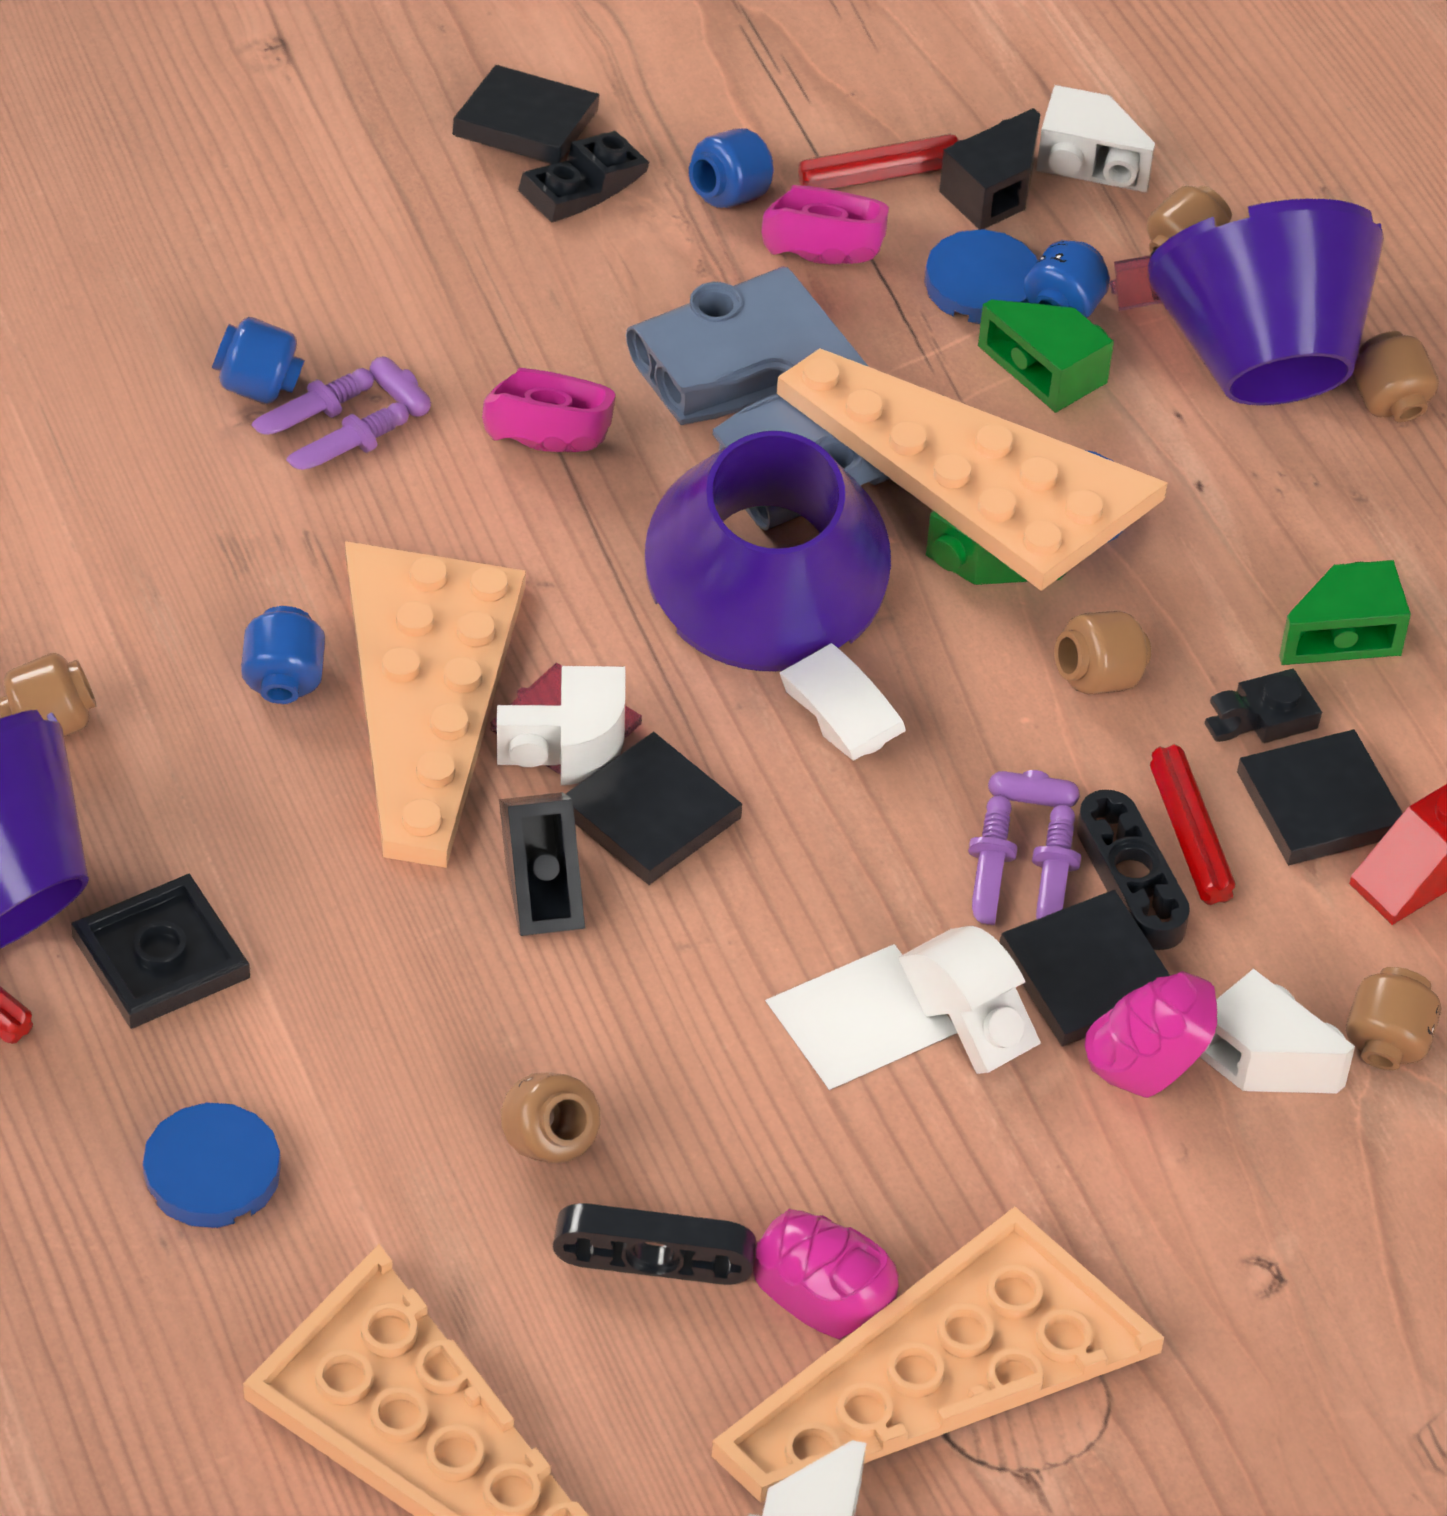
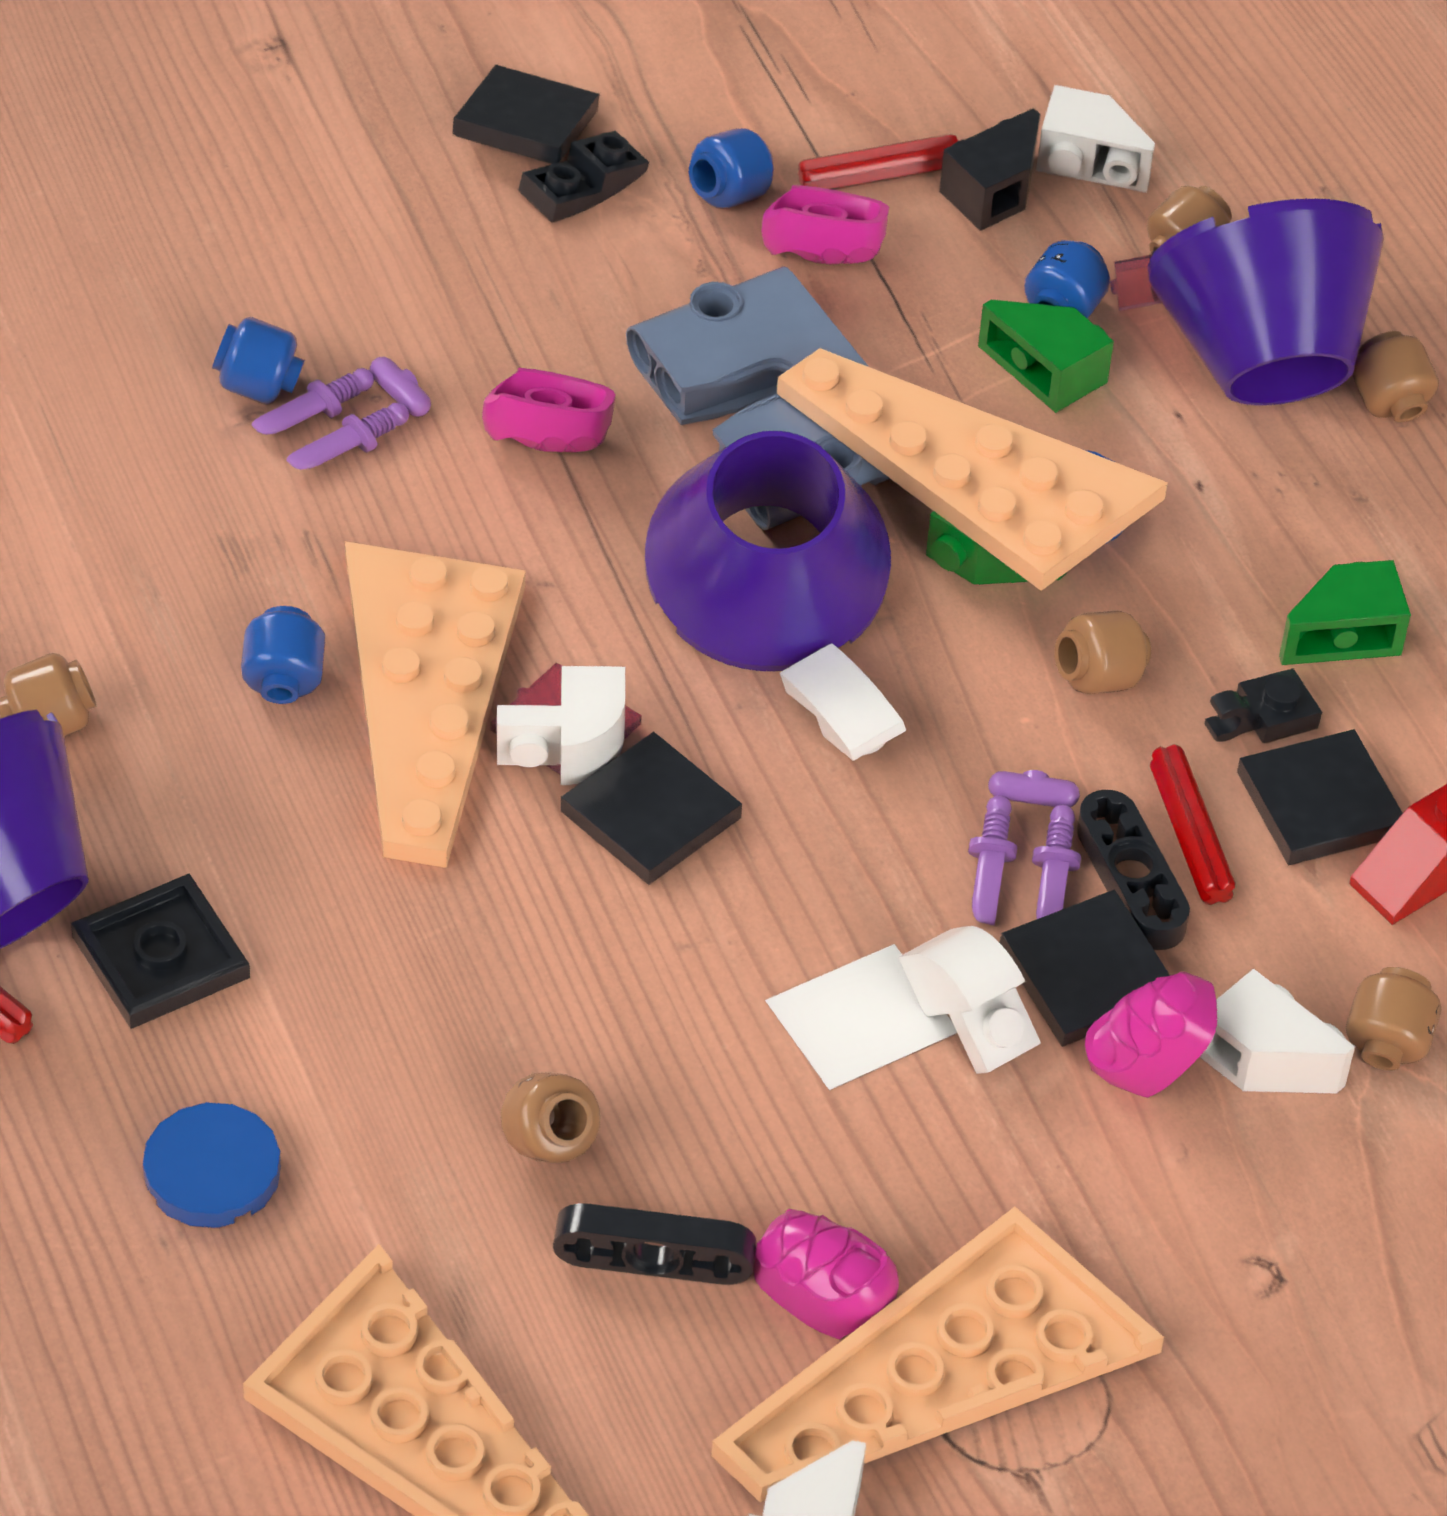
black slope [499,792,585,936] -> none
blue tile [924,229,1038,324] -> none

